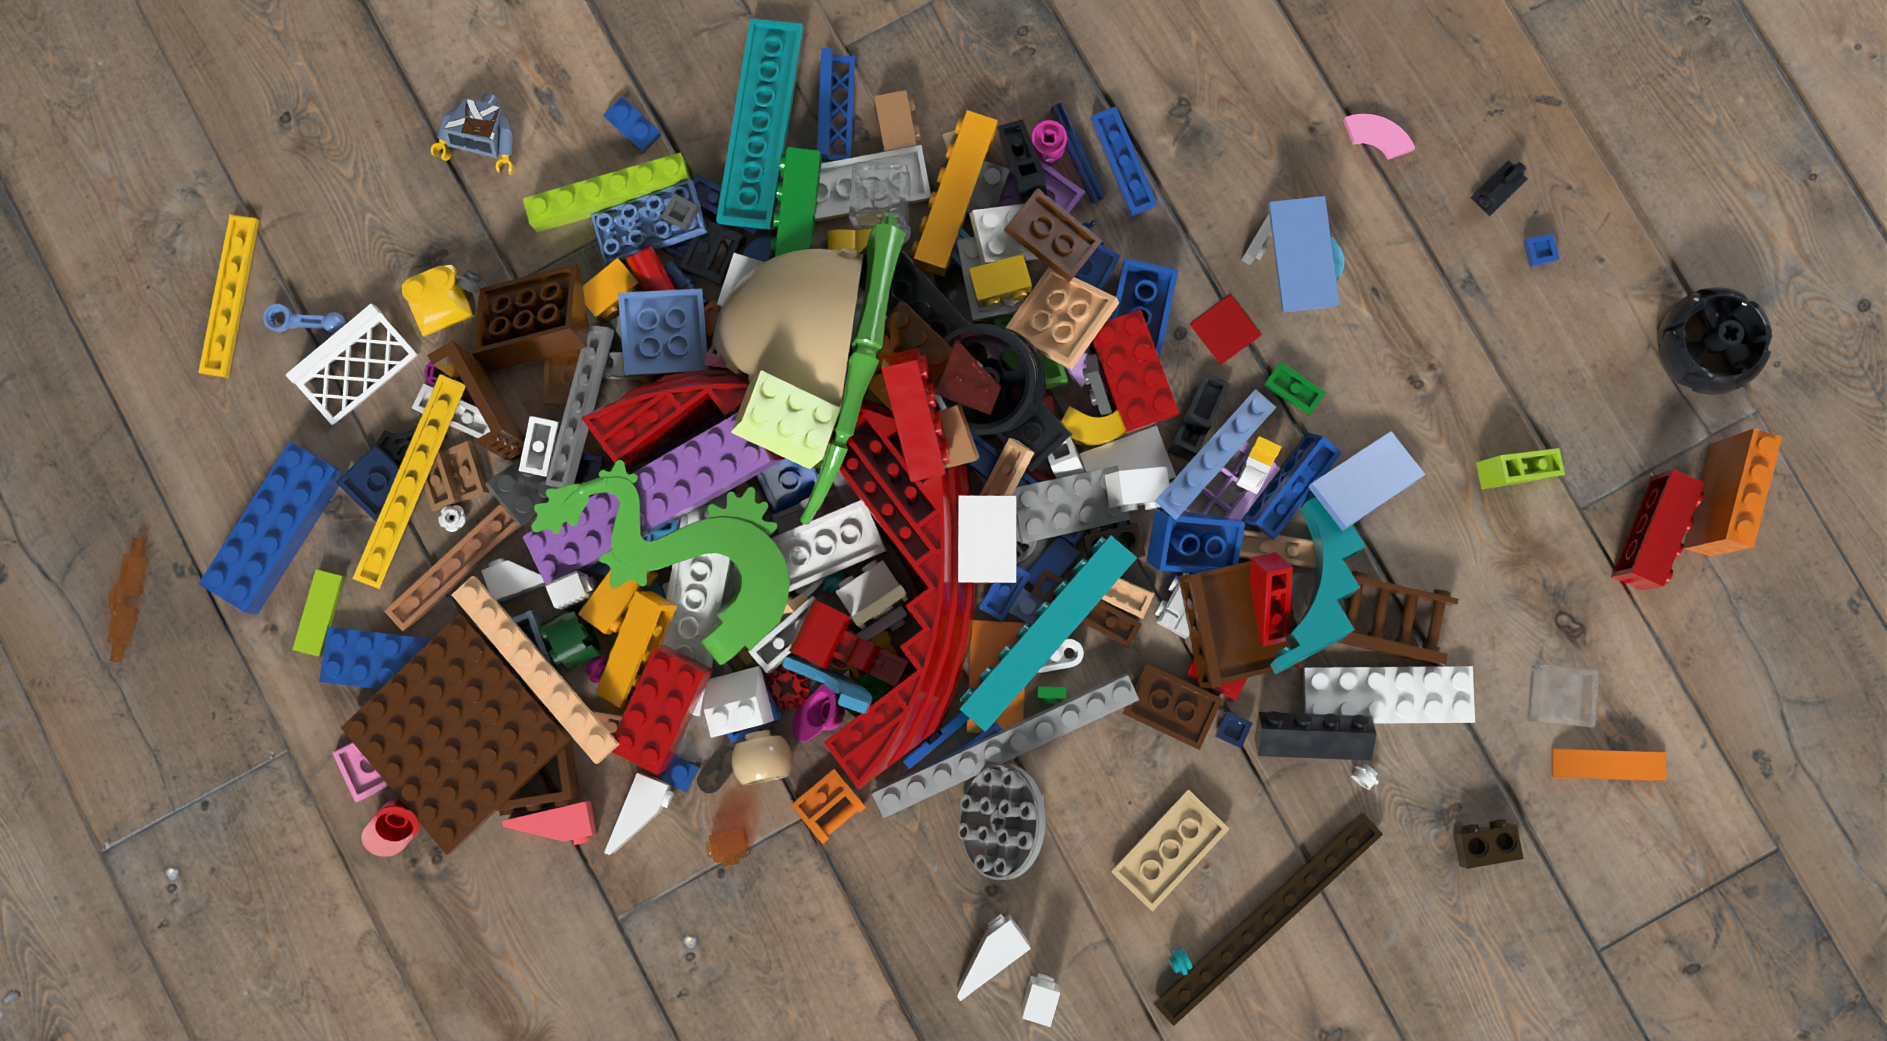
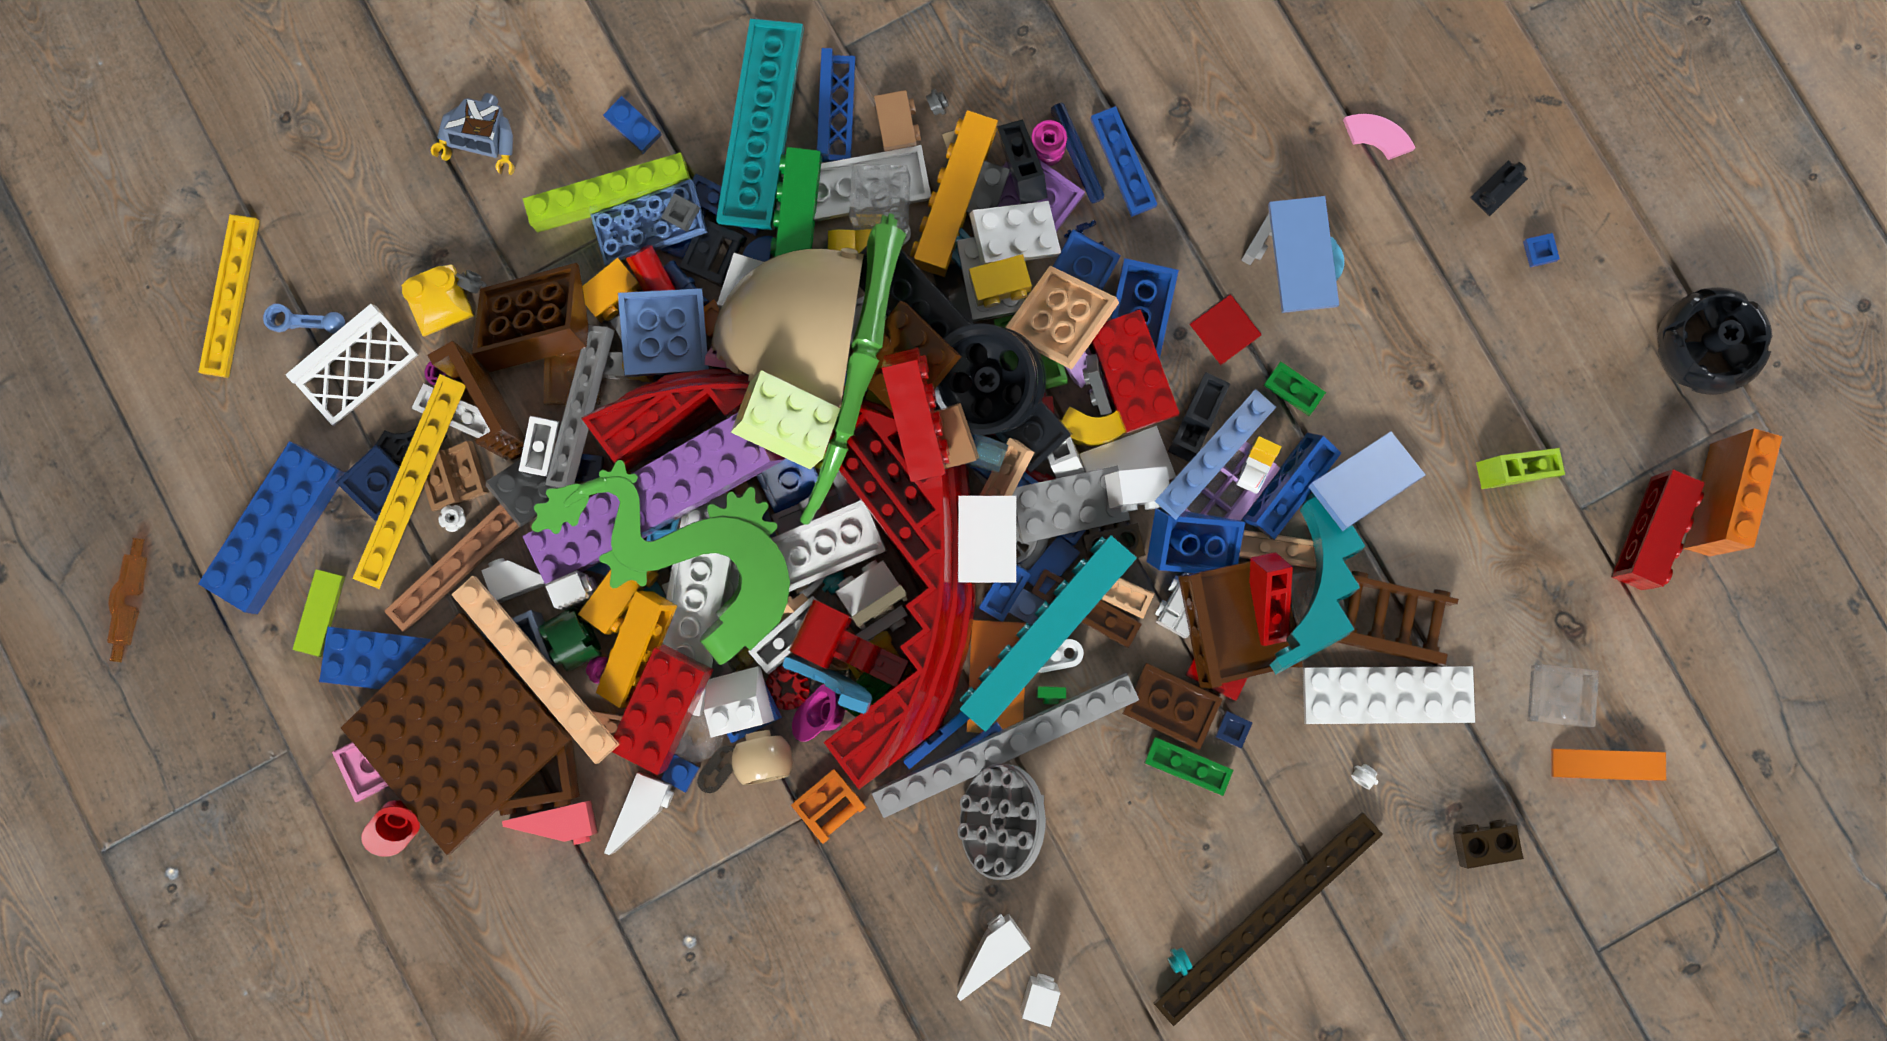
clear orange brick [706,827,751,867] -> none
clear red wing [935,340,1001,414] -> none
reddish brown plate [1004,189,1102,283] -> none
tan plate [1110,789,1229,912] -> none
black brick [1255,711,1376,761] -> none
none -> dark grey plate [926,89,949,116]
none -> clear light blue brick [965,434,1008,473]
none -> green plate [1144,737,1234,796]

